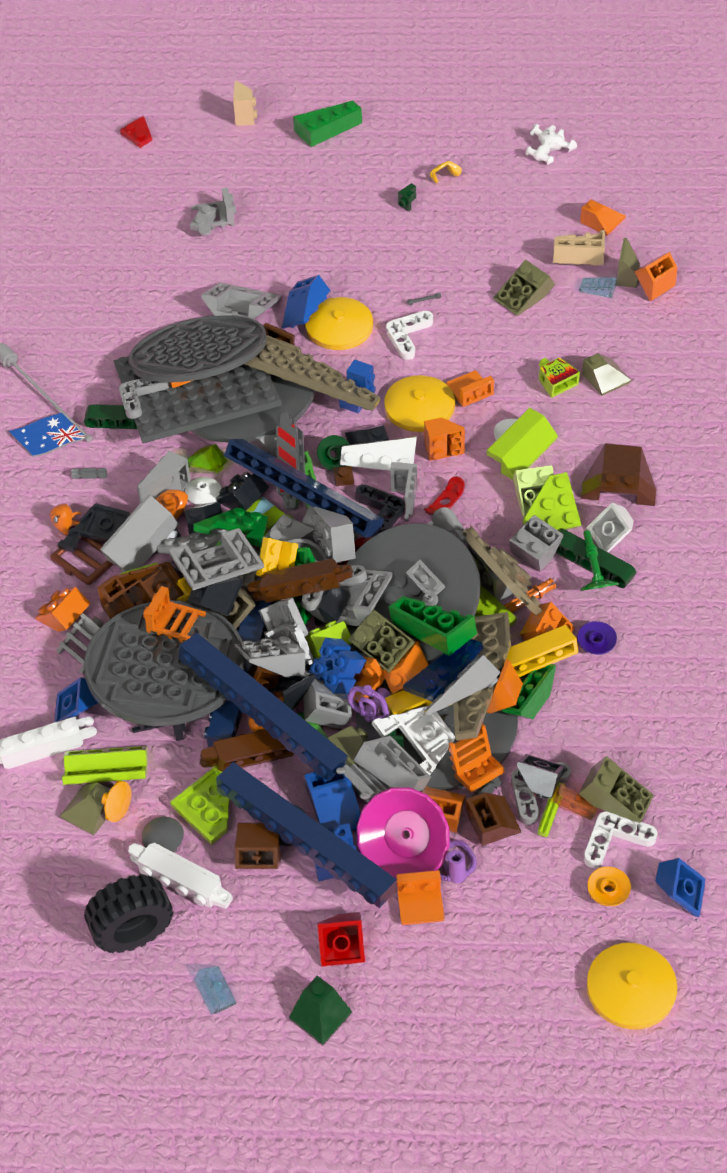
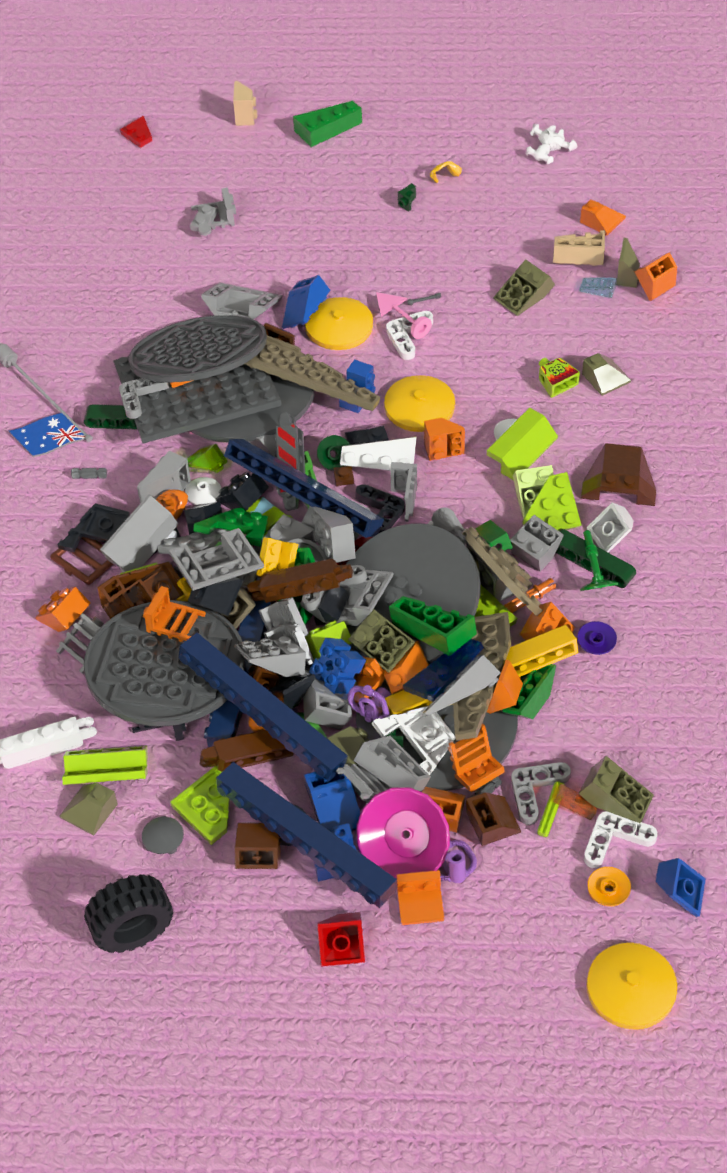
orange piece [49,503,81,535] -> none
blue slope [54,677,98,723] -> none
light orange dish [101,780,132,822] -> none
white hinge [128,843,233,909] -> none
clear light blue slope [194,966,236,1015] -> none
dark green slope [289,975,352,1045] -> none
light grey hinge [406,560,445,606] -> none
red piece [424,476,465,516] -> none
orange bracket [446,370,494,407] -> none
slope [517,754,565,799] -> none
none -> bright pink piece [376,292,432,339]
none -> green hinge [475,520,513,551]

